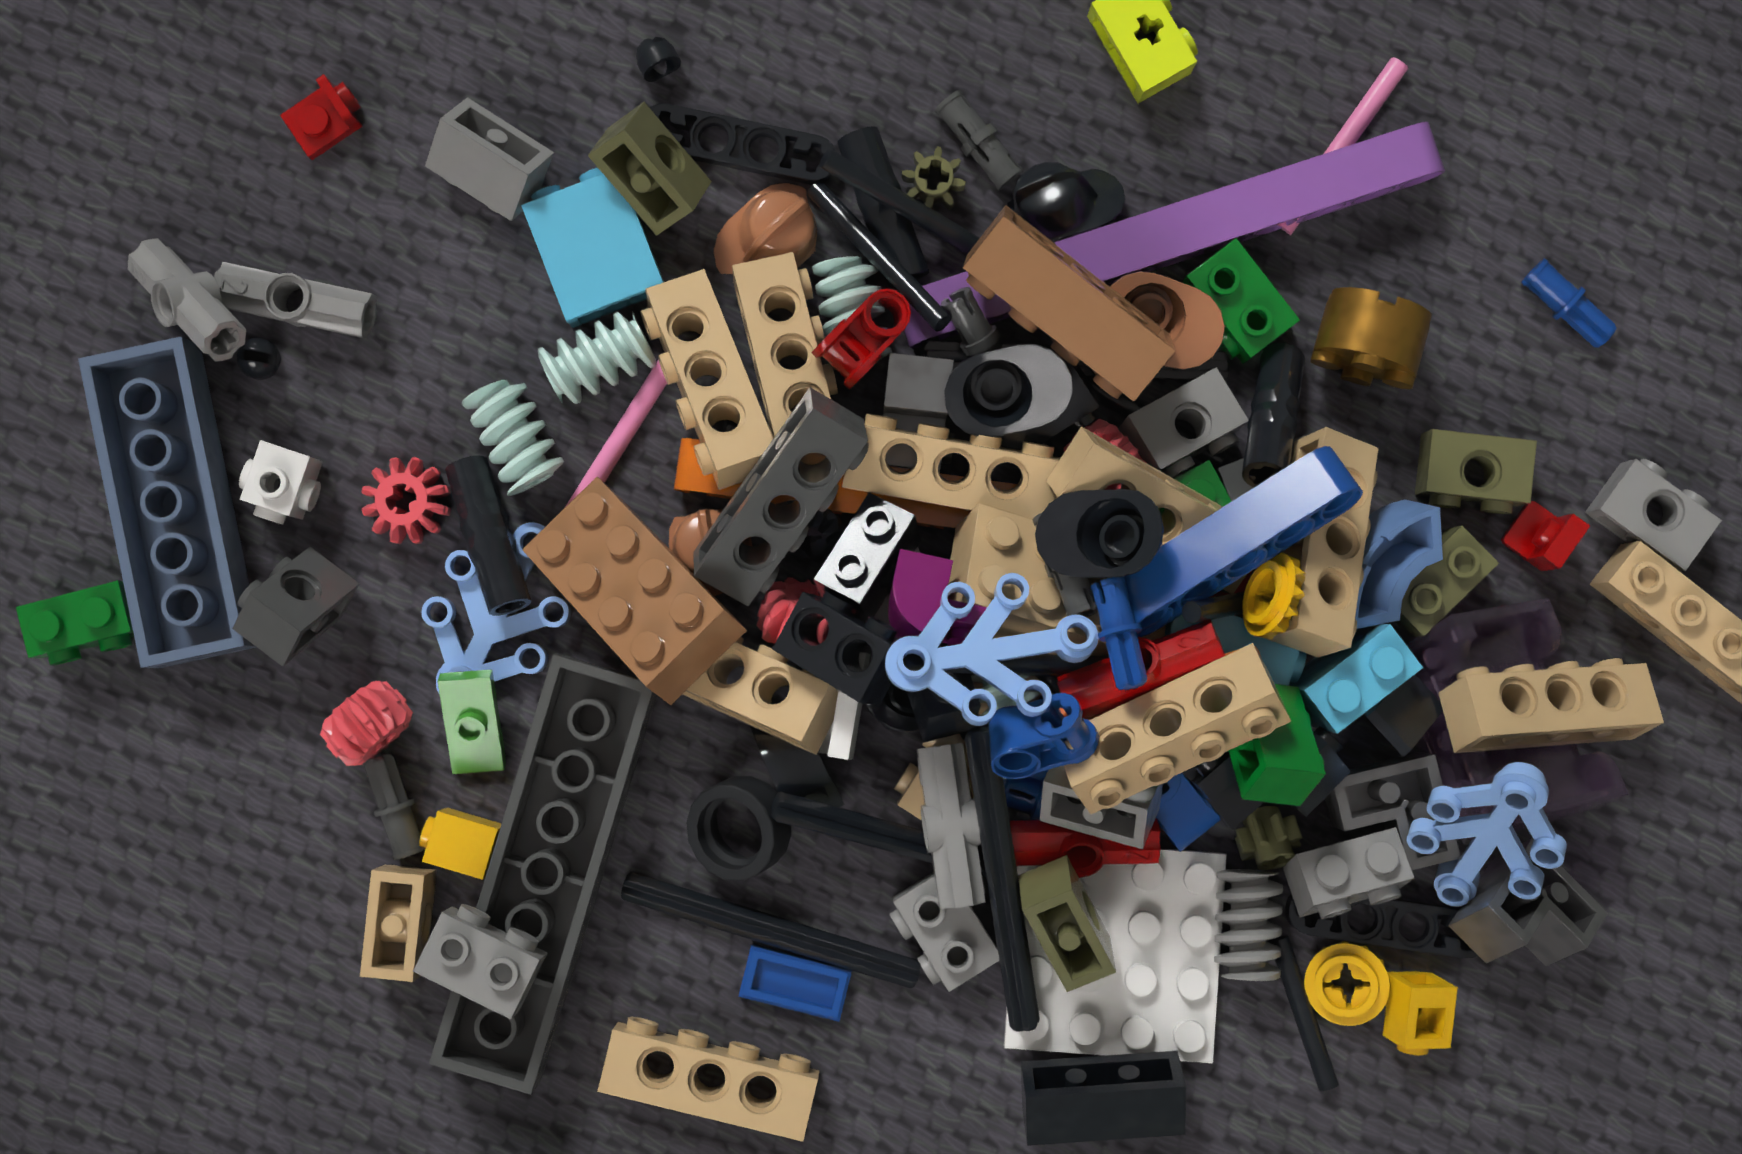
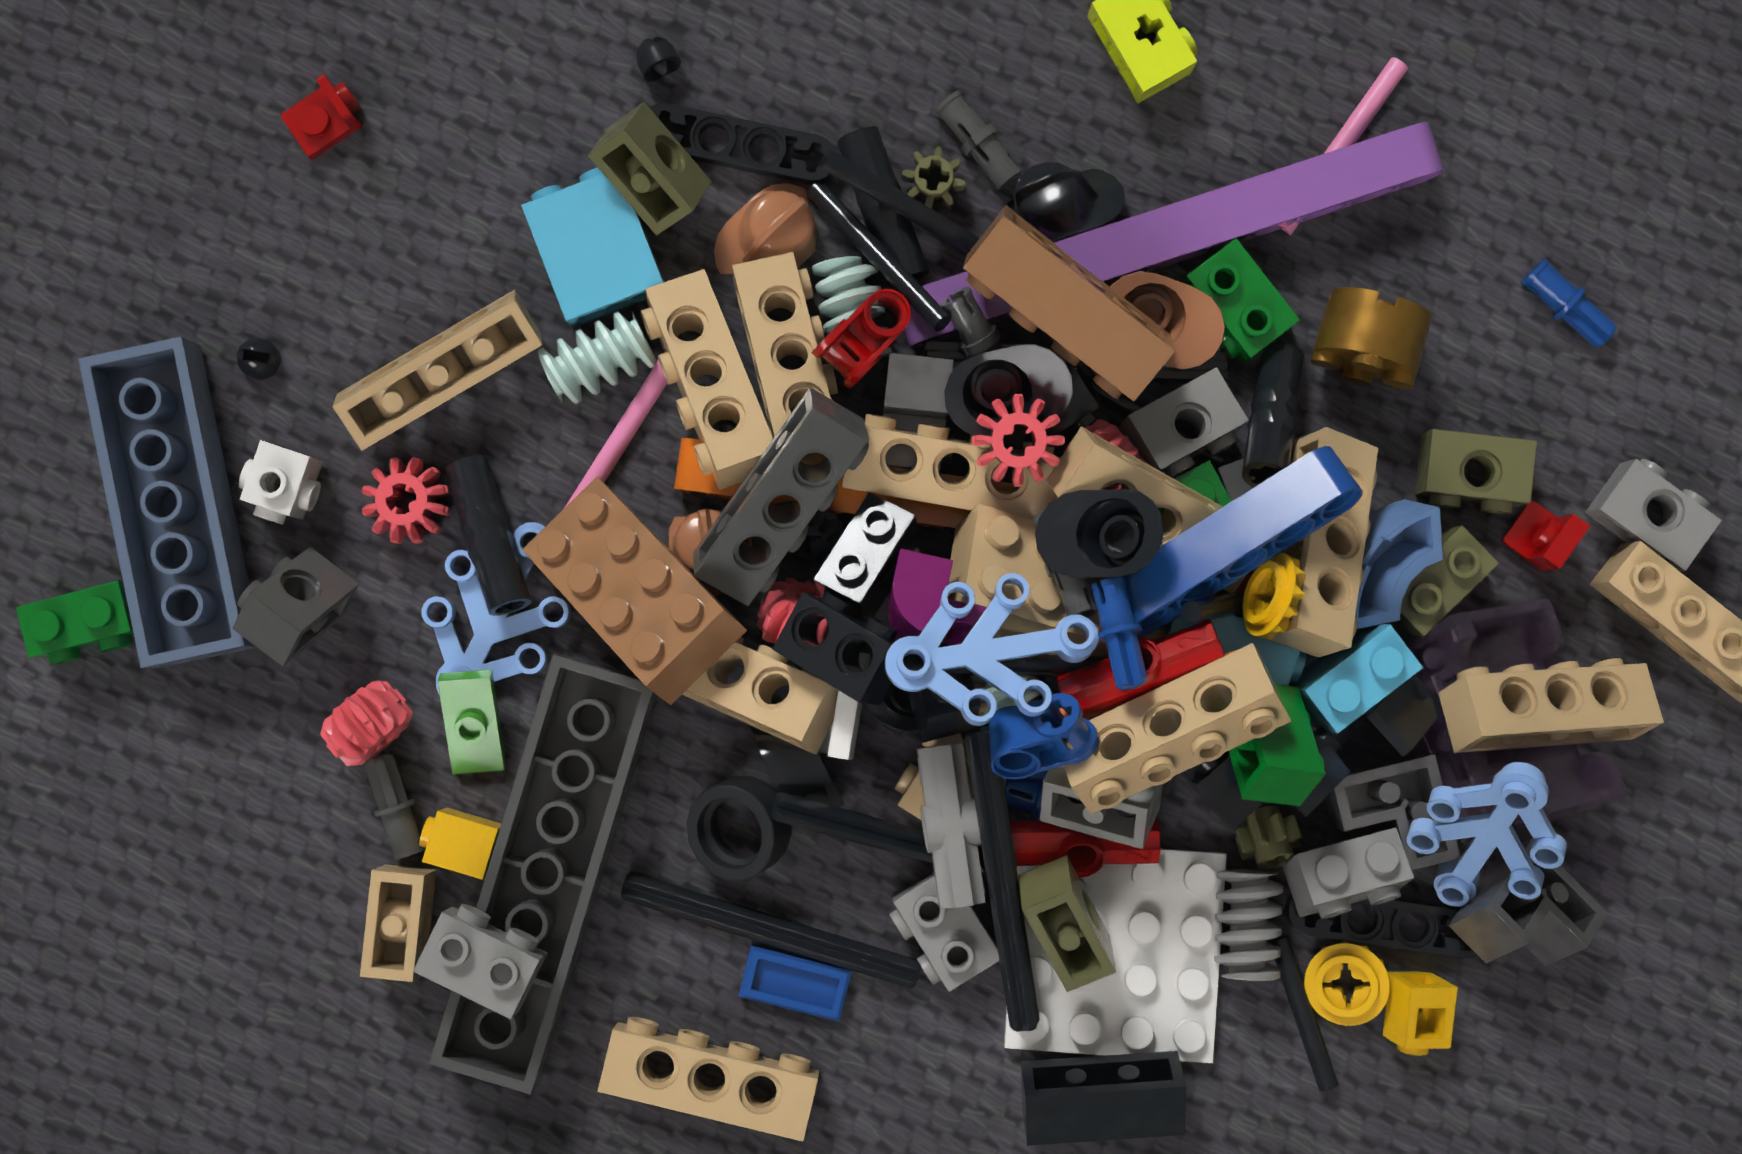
light grey piece [128,238,246,362] -> none
light grey piece [214,262,377,339] -> none
light grey brick [425,97,554,221] -> none
light aqua piece [462,380,564,496] -> none
blue piece [1156,773,1221,852] -> none
none -> tan brick [332,290,542,451]
none -> coral gear [971,394,1065,487]

